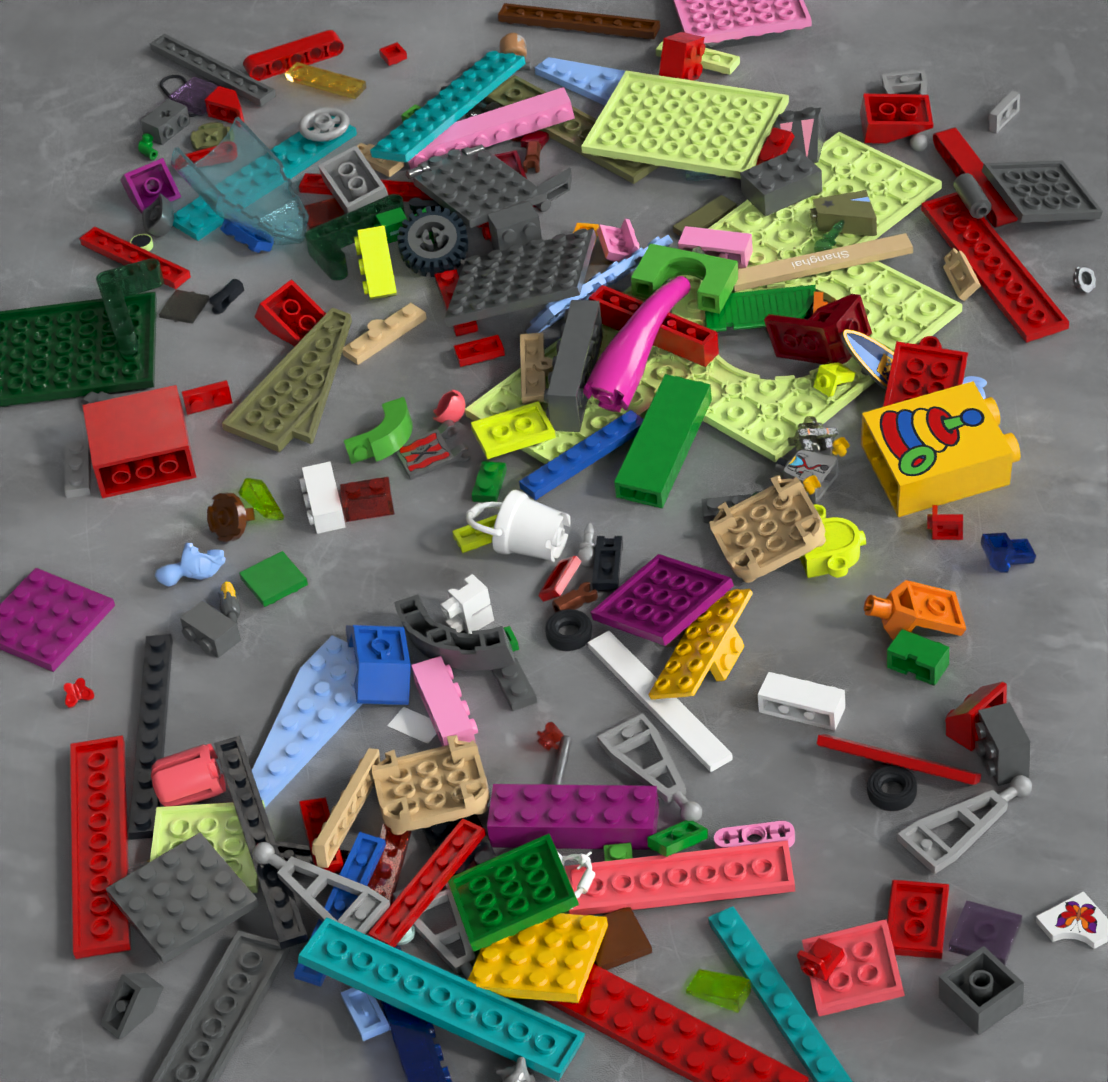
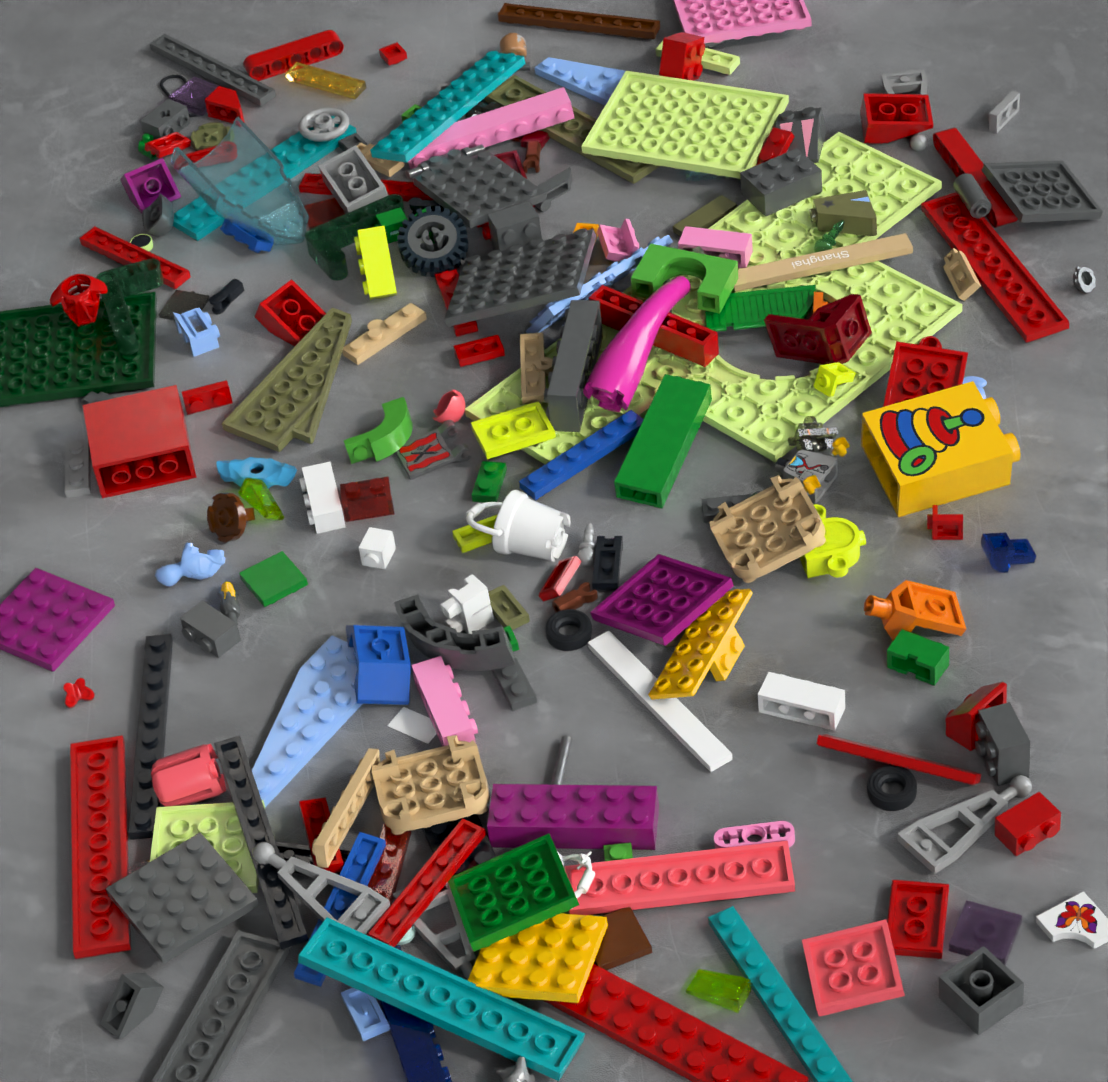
clear red plate [536,722,564,751] -> none
light grey plate [597,713,702,822] -> none
green plate [648,820,708,857] -> none
red bracket [797,938,845,981] -> none
shield [841,329,894,390] -> none
none -> red piece [50,274,108,326]
none -> red tile [145,132,191,158]
none -> light blue window [173,307,220,357]
none -> dark azure piece [217,457,297,492]
none -> dark grey tile [338,133,367,151]
none -> white brick [359,527,396,569]
none -> olive plate [488,585,530,630]
none -> red brick [995,792,1061,856]

